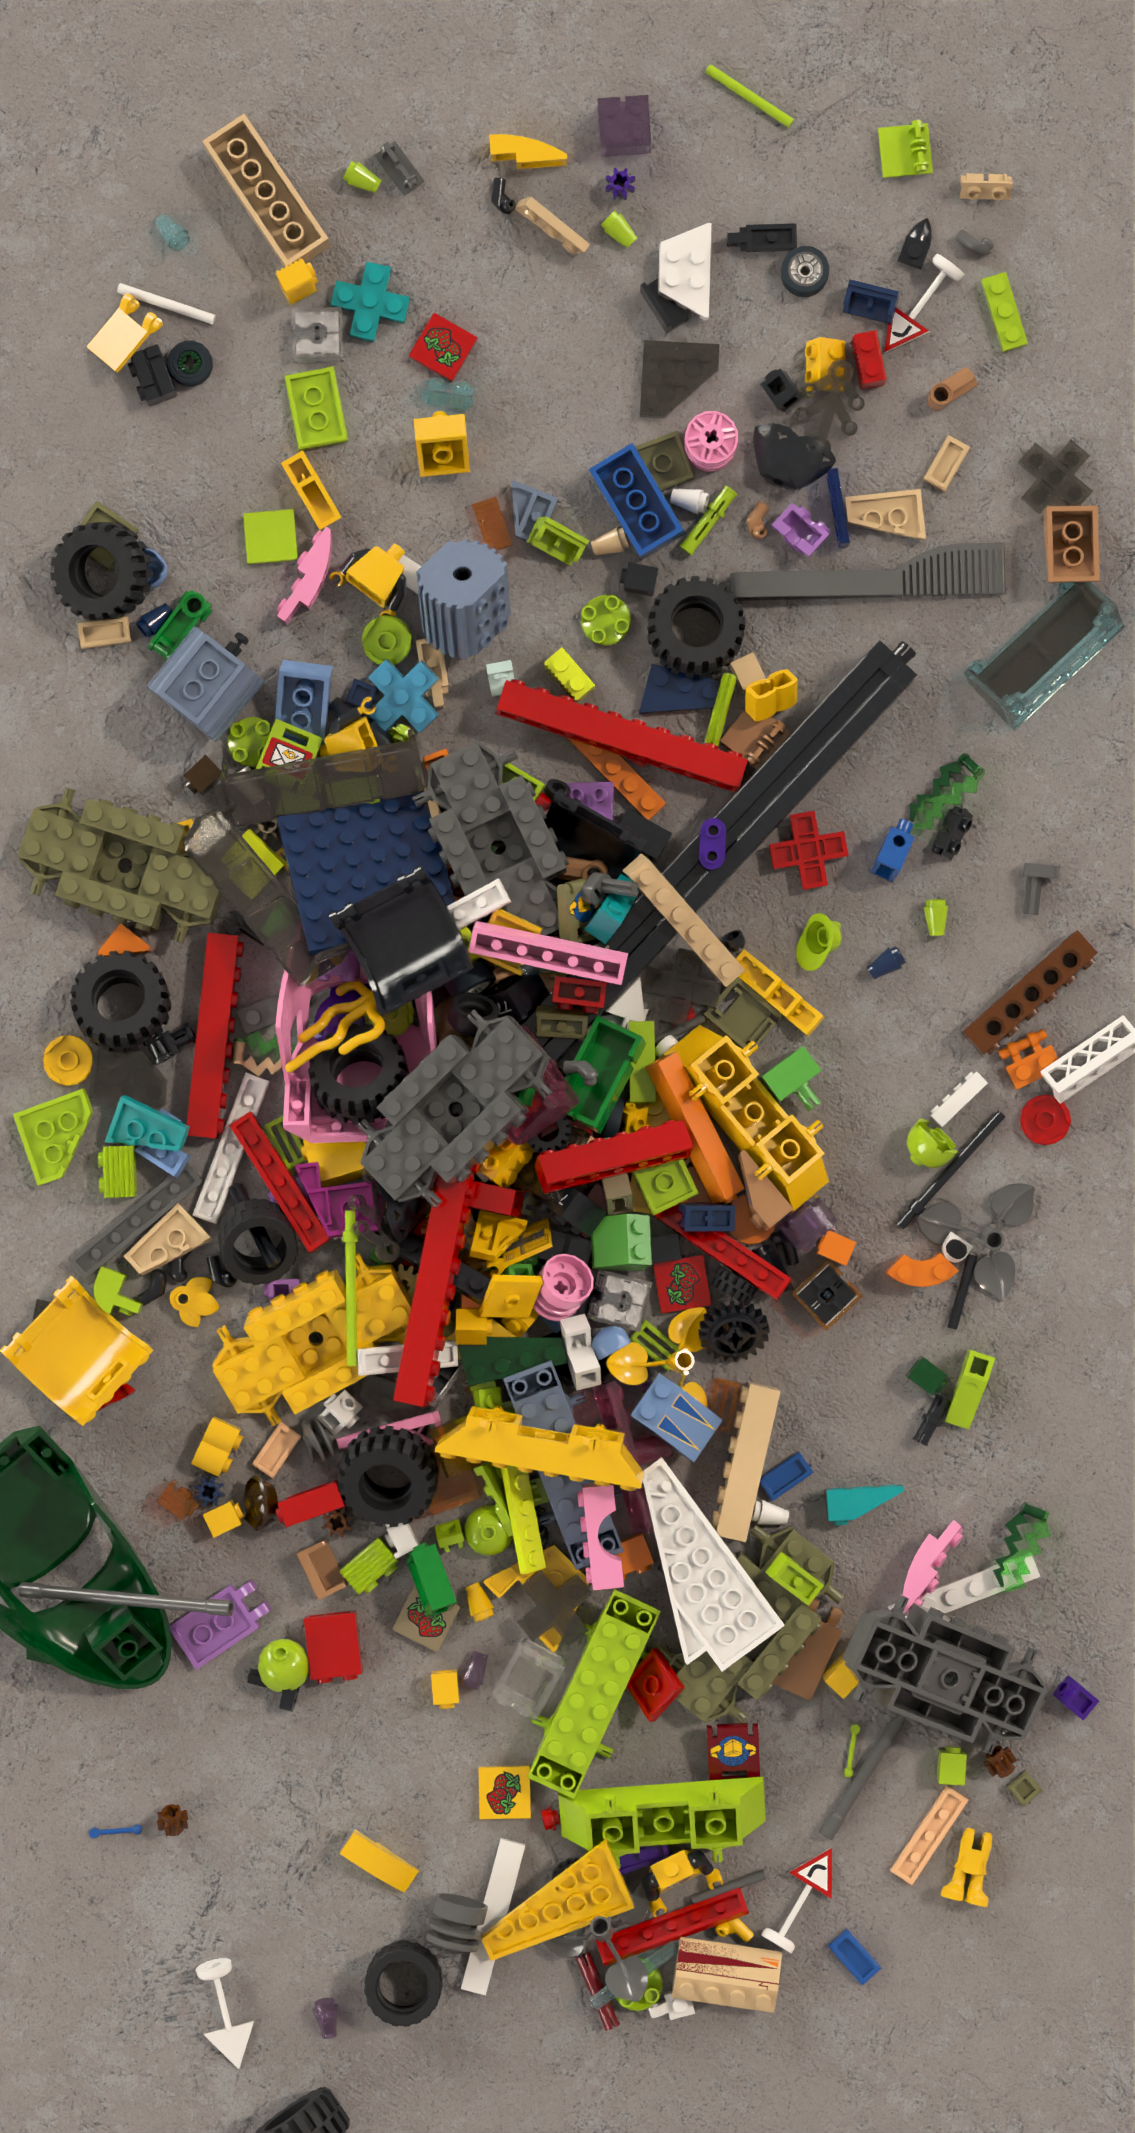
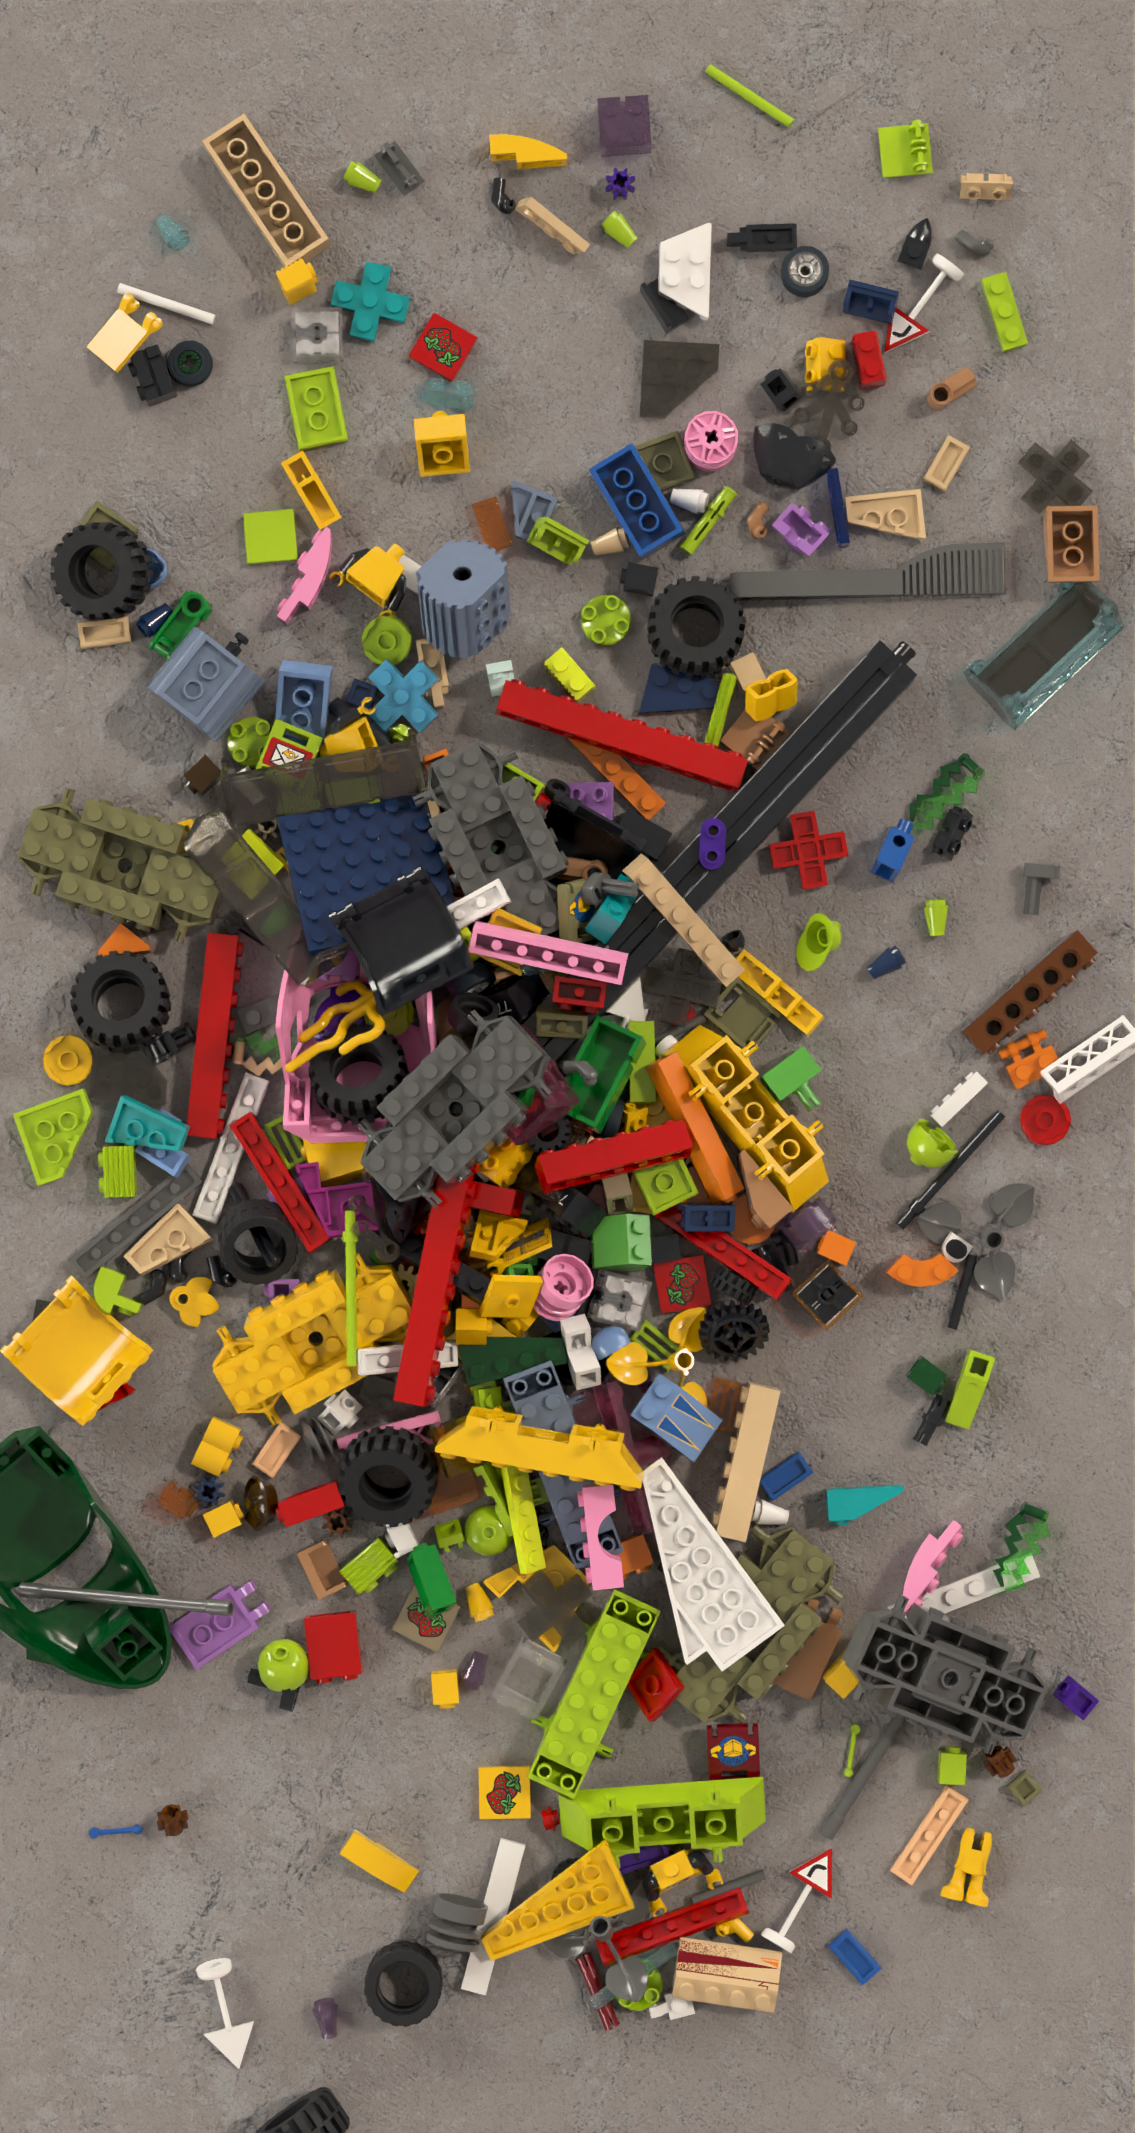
lime plate [765,1552,824,1606] -> none

